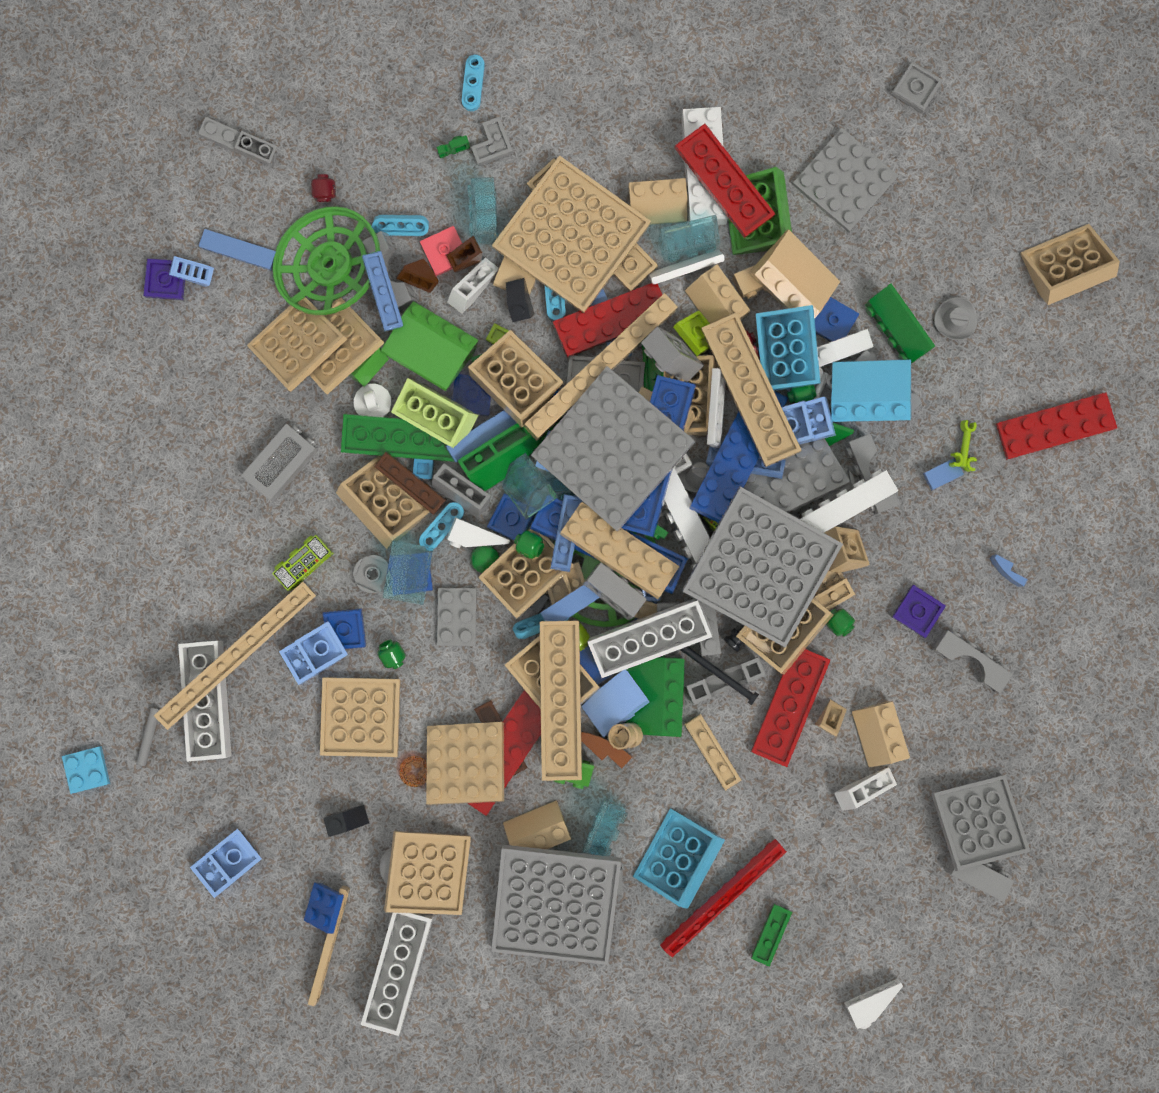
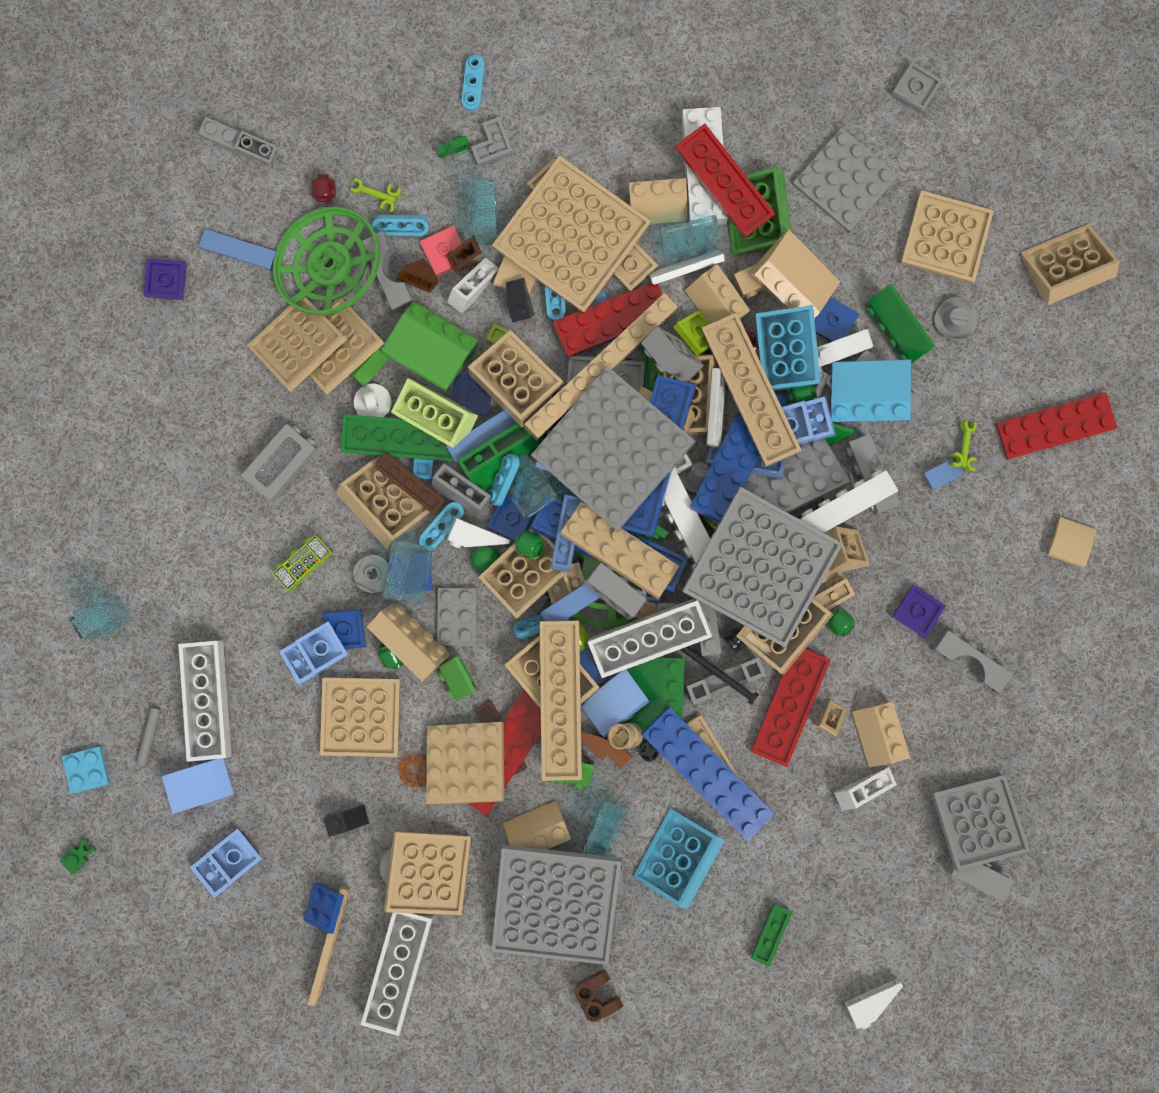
tan plate [153,582,316,730] -> none
light blue slope [169,256,214,287] -> none
medium blue tile [362,251,403,332] -> none
red plate [660,839,787,958] -> none
medium blue slope [990,554,1028,587] -> none
none -> green plate [59,838,97,875]
none -> clear light blue brick [68,597,133,640]
none -> light blue slope [162,758,234,814]
none -> lime bar [350,178,402,214]
none -> tan brick [367,602,450,682]
none -> bright green slope [438,656,478,701]
none -> medium azure plate [488,454,519,506]
none -> reddish brown piece [575,969,623,1022]
none -> black wheel [639,742,659,762]
none -> plate [641,706,775,841]
none -> tan plate [900,190,994,284]
none -> tan slope [1047,517,1096,568]

